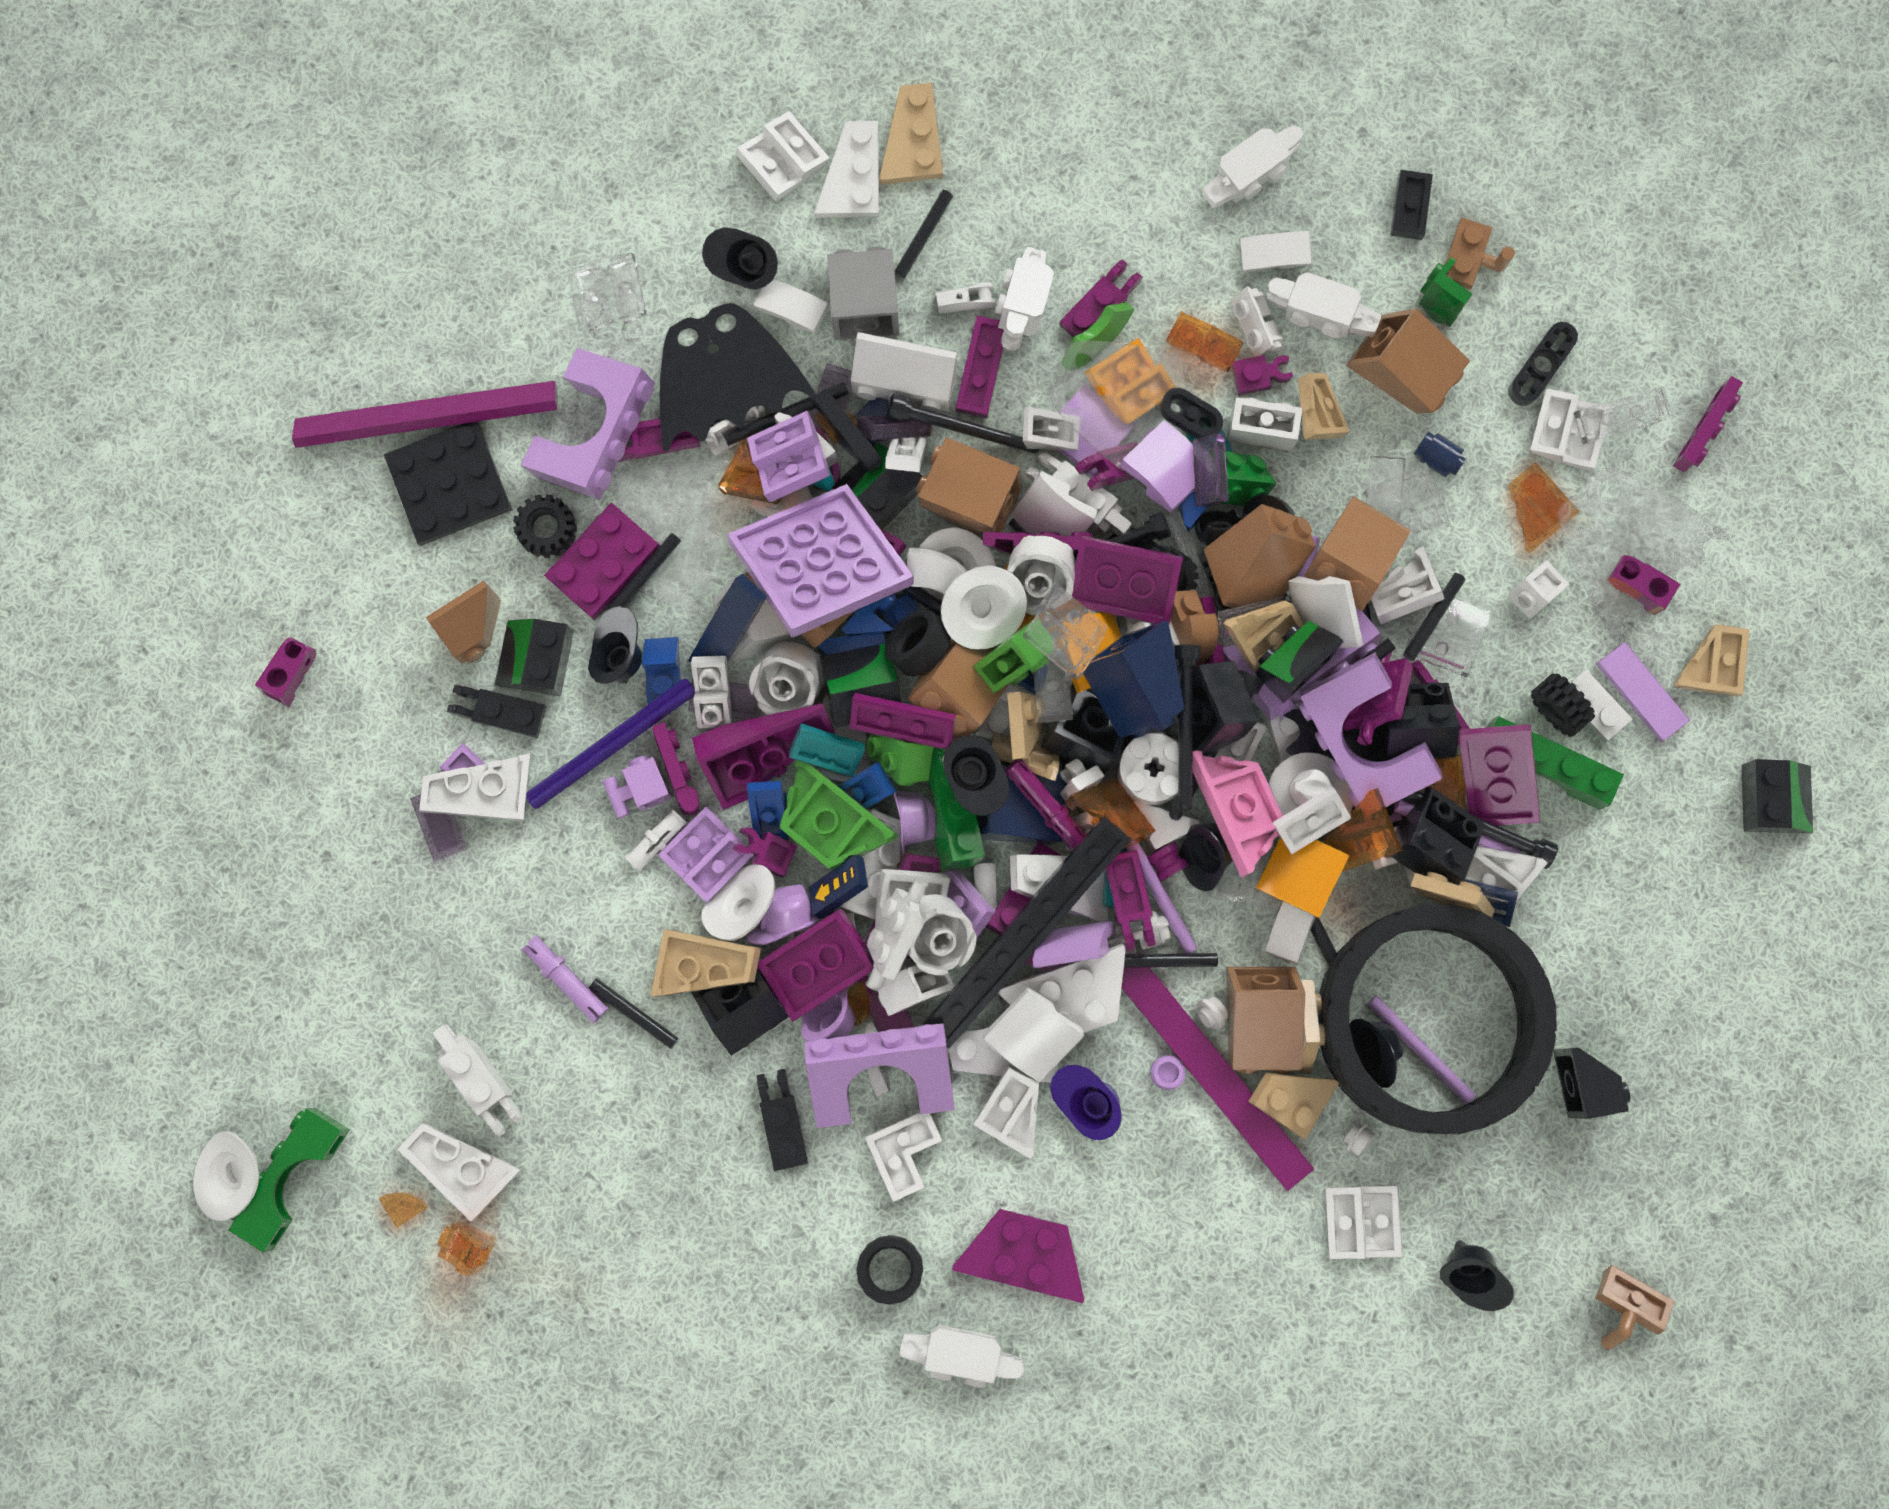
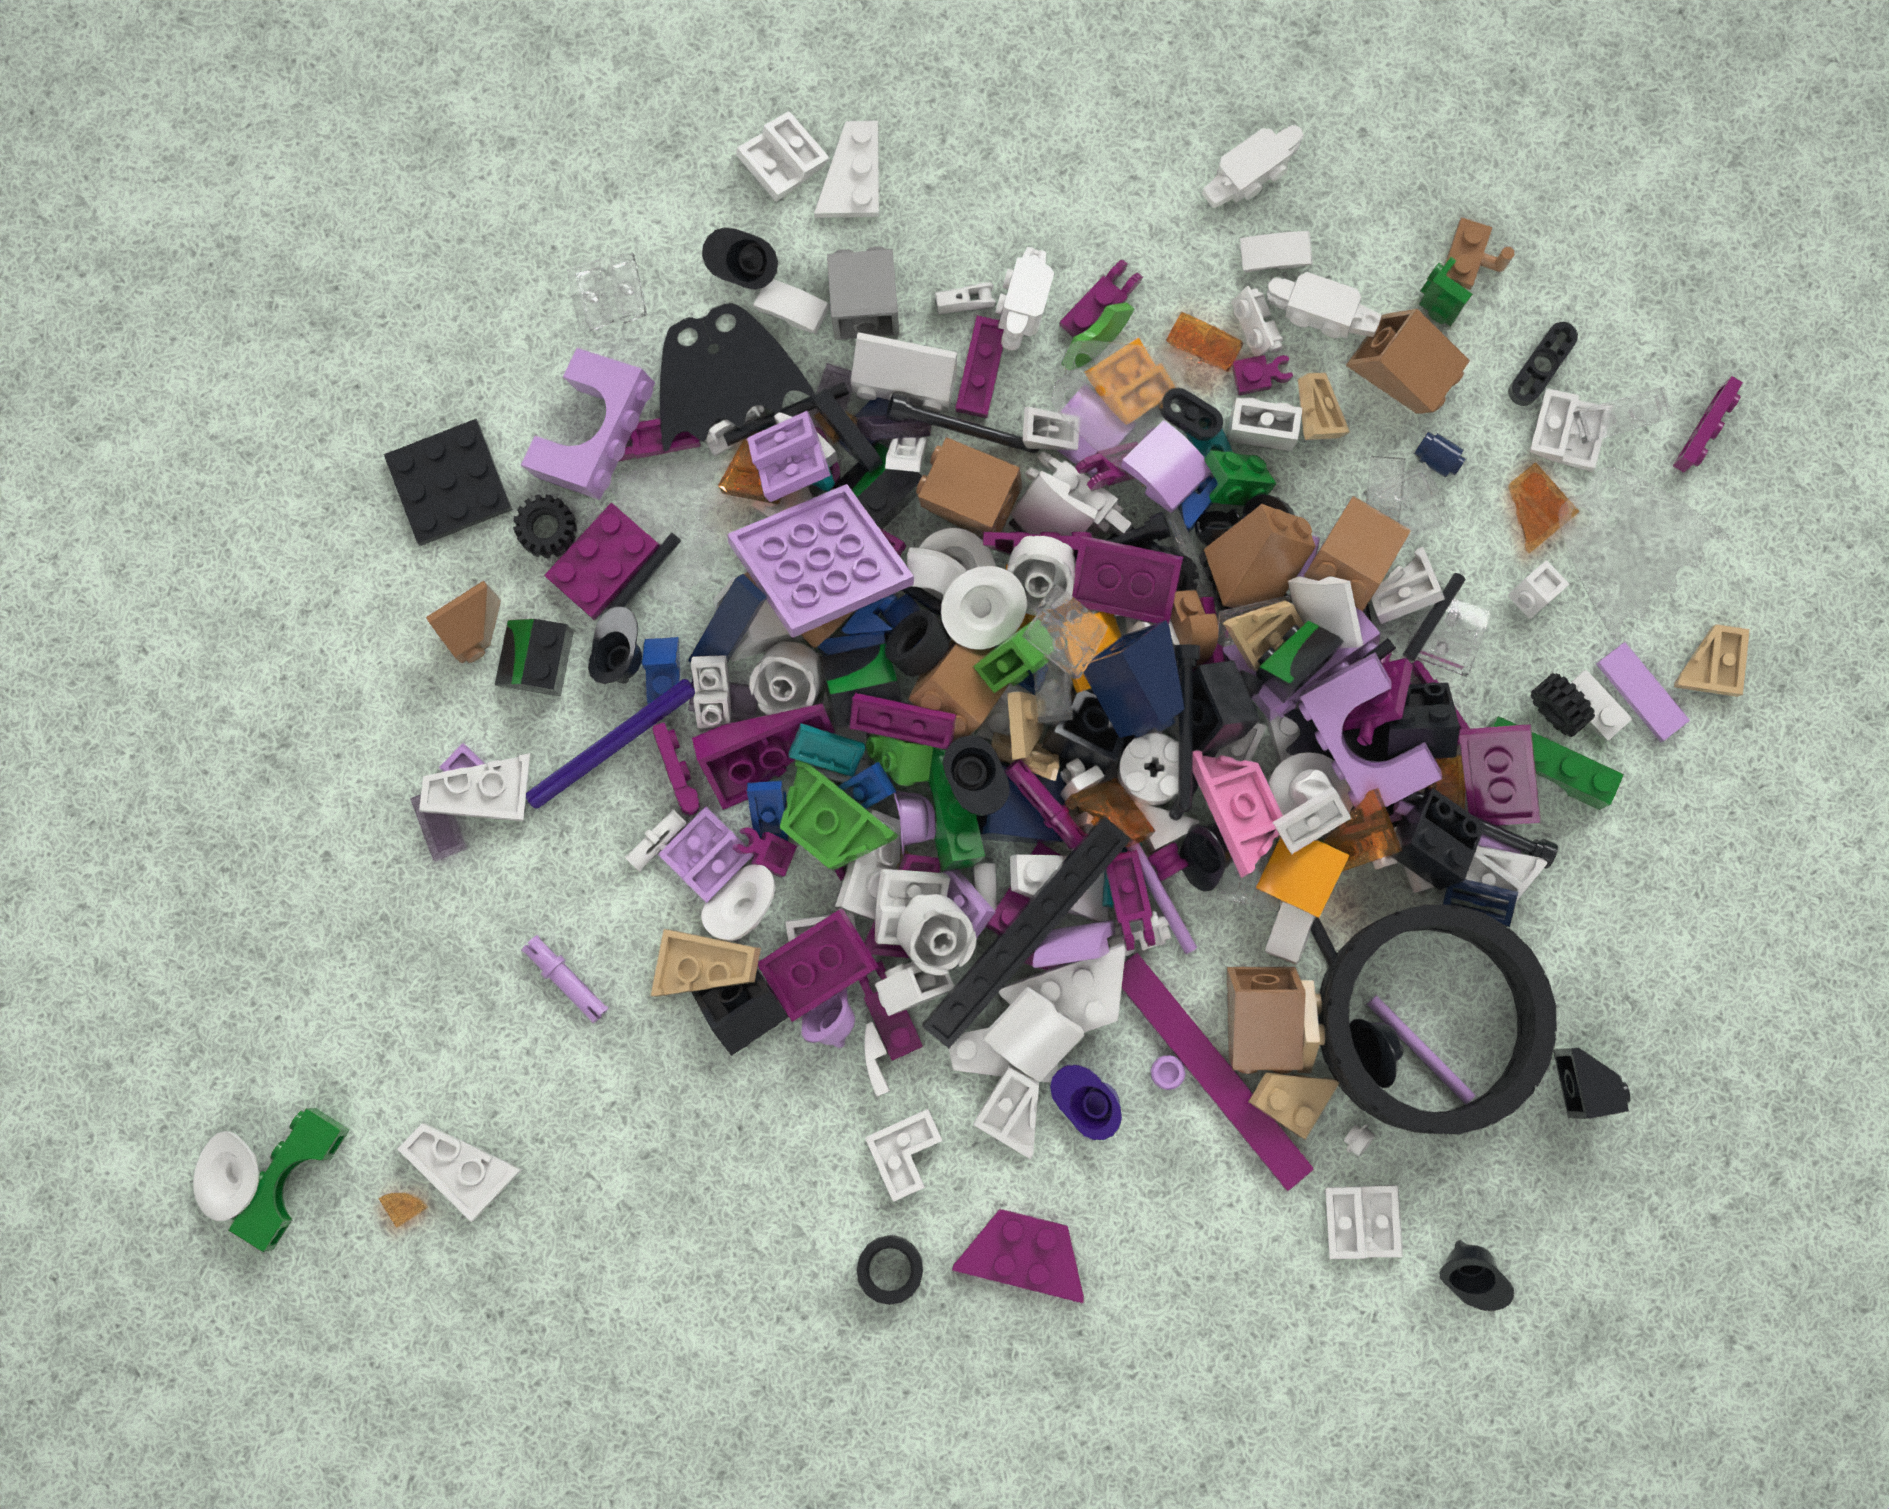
magenta leg [255,637,316,707] -> none
magenta tile [292,381,558,448] -> none
white hinge [433,1024,523,1137] -> none
clear orange arch [437,1221,497,1276] -> none
black hinge [447,685,547,738] -> none
black bar [589,978,679,1049] -> none
lavender brick [602,756,673,819] -> none
lavender piece [744,884,819,945] -> none
black hinge [756,1069,809,1171] -> none
lavender arch [805,1023,955,1128] -> none
dark blue tile [808,855,868,919] -> none
clear orange tile [847,982,870,1027] -> none
white plate [866,878,928,991] -> none
tan wing [879,83,943,185] -> none
black bar [894,190,953,278] -> none
white hinge [900,1325,1025,1388] -> none
black bar [1124,953,1218,968] -> none
clear purple tile [1193,433,1228,507] -> none
white plate [1197,997,1229,1030] -> none
black plate [1390,170,1433,240] -> none
tan wing [1411,872,1495,917] -> none
medium nougat plate [1595,1265,1674,1350] -> none
magenta leg [1608,555,1681,615] -> none
black slope [1742,759,1813,834] -> none

